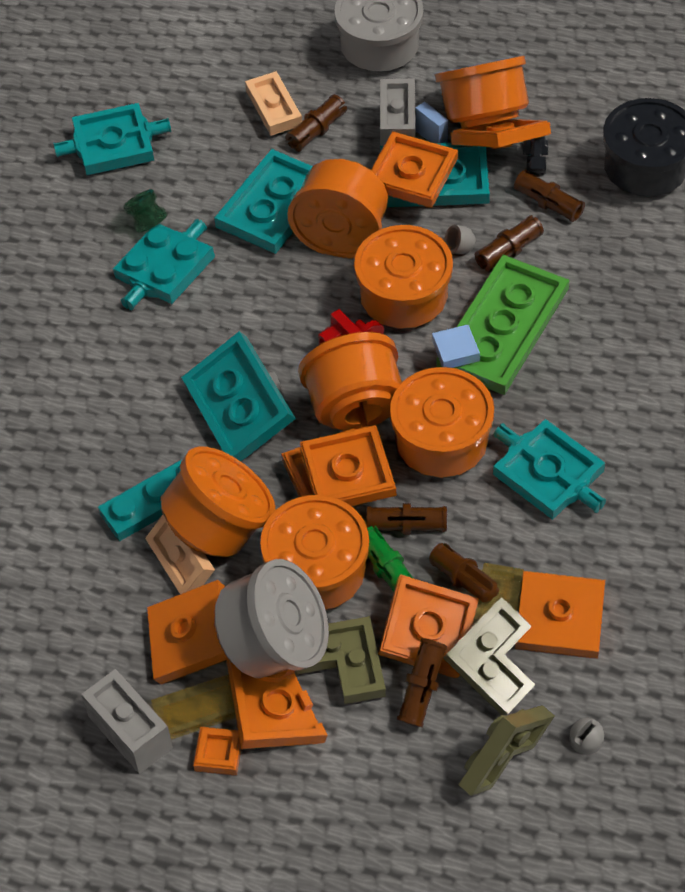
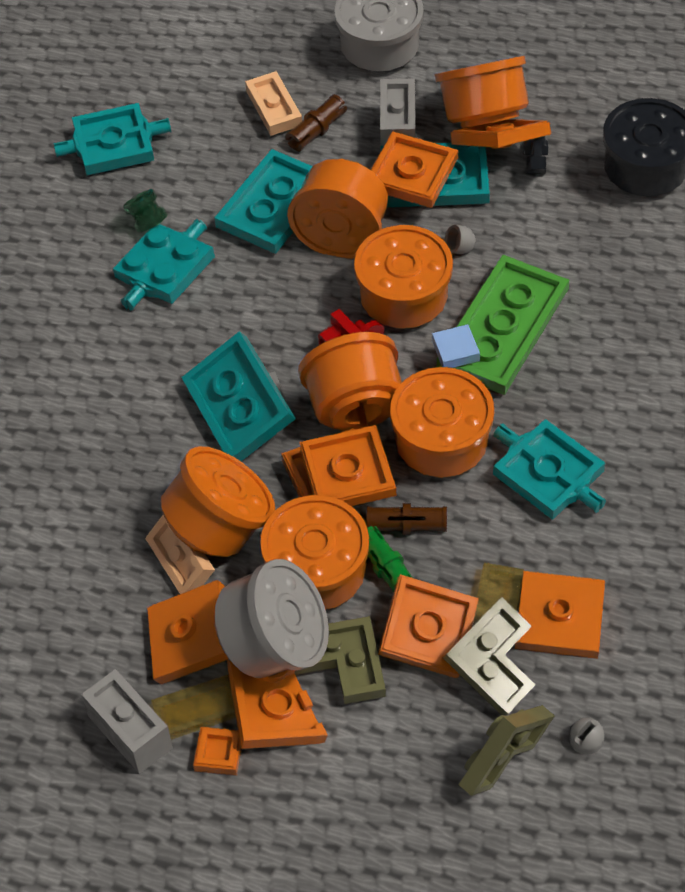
teal plate [98,459,182,542] -> none
reddish brown pin [396,638,447,728] -> none
light blue tile [415,102,448,143] -> none
reddish brown axle [429,543,499,603] -> none
reddish brown pin [474,215,544,272] -> none
reddish brown pin [514,169,585,222] -> none

